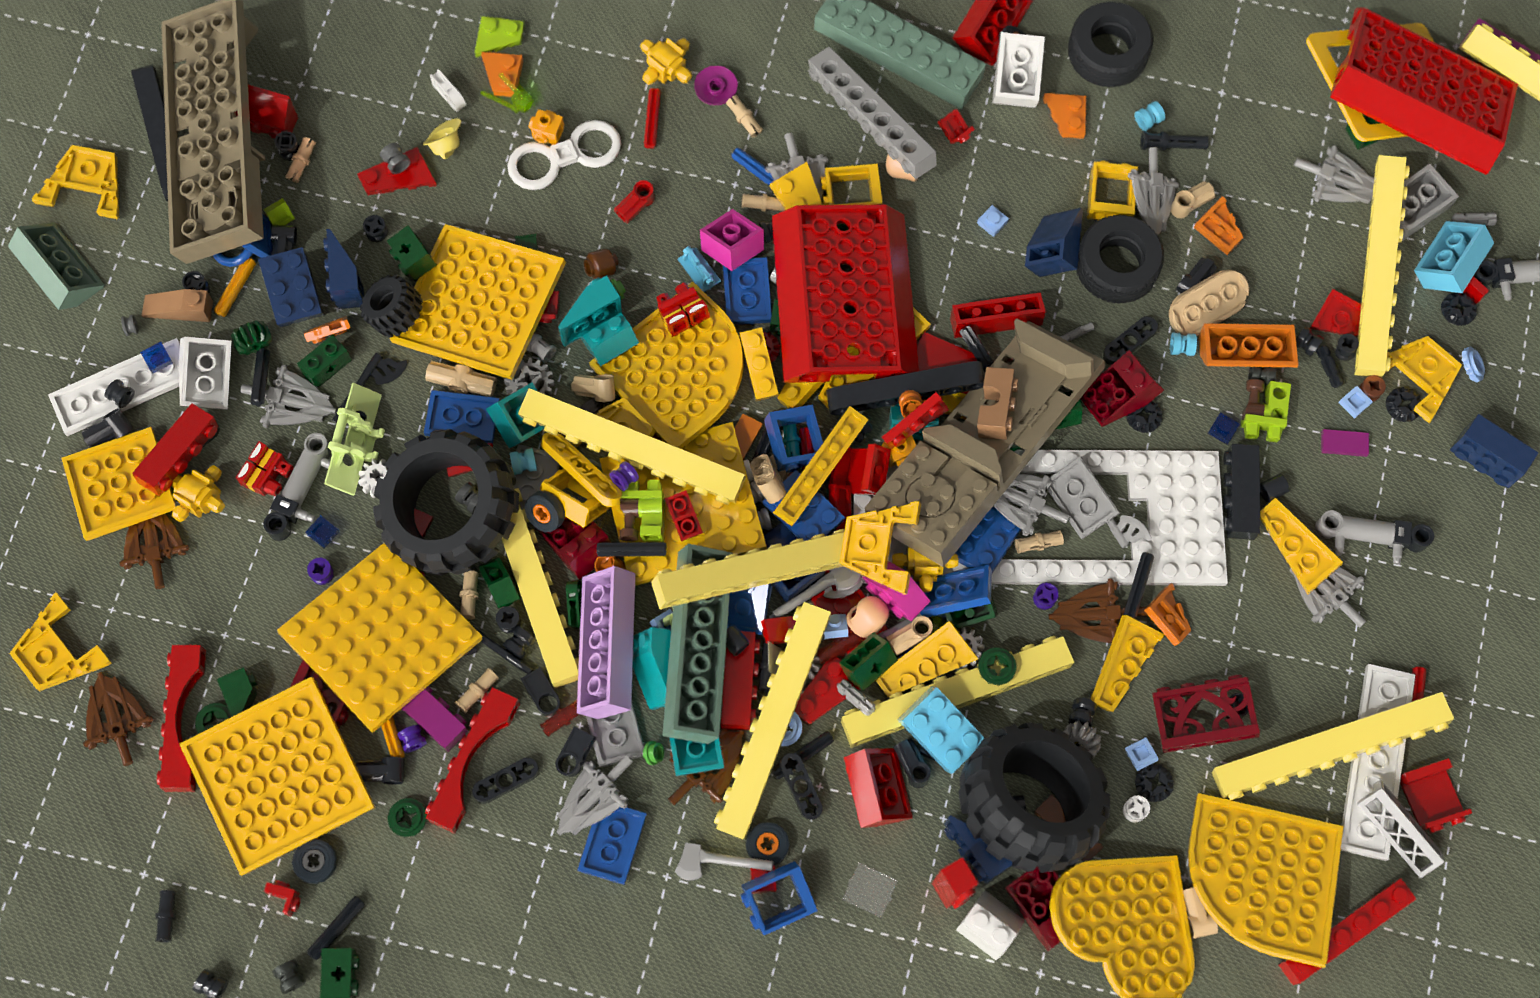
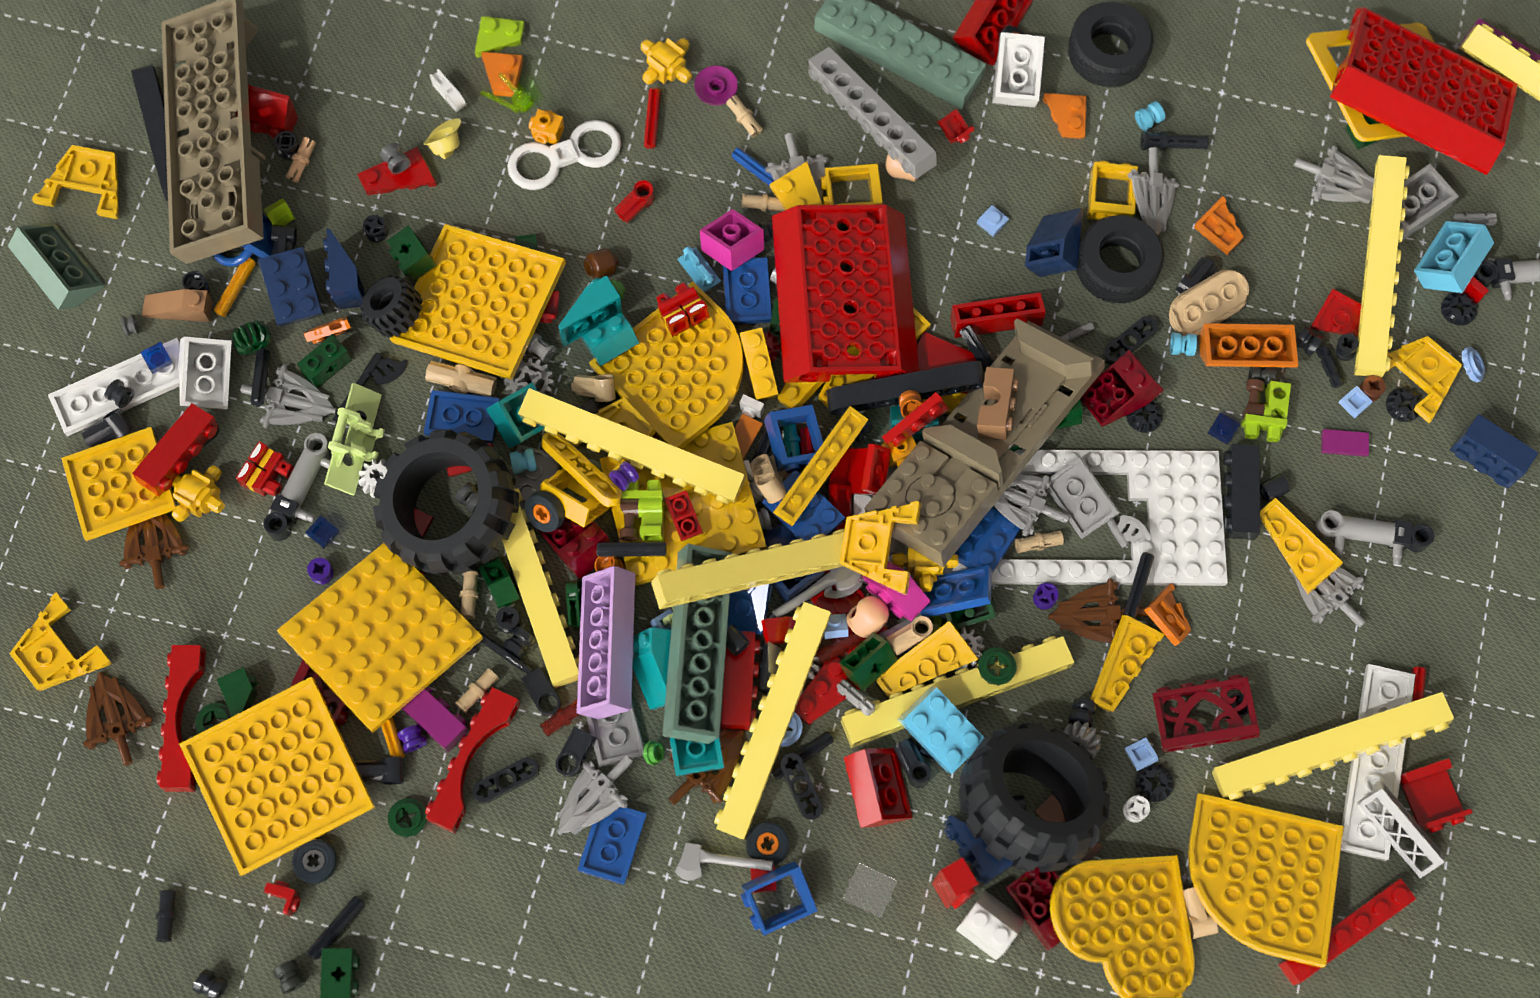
tan piece [1171,181,1215,218] -> none
none -> white plate [740,395,764,419]

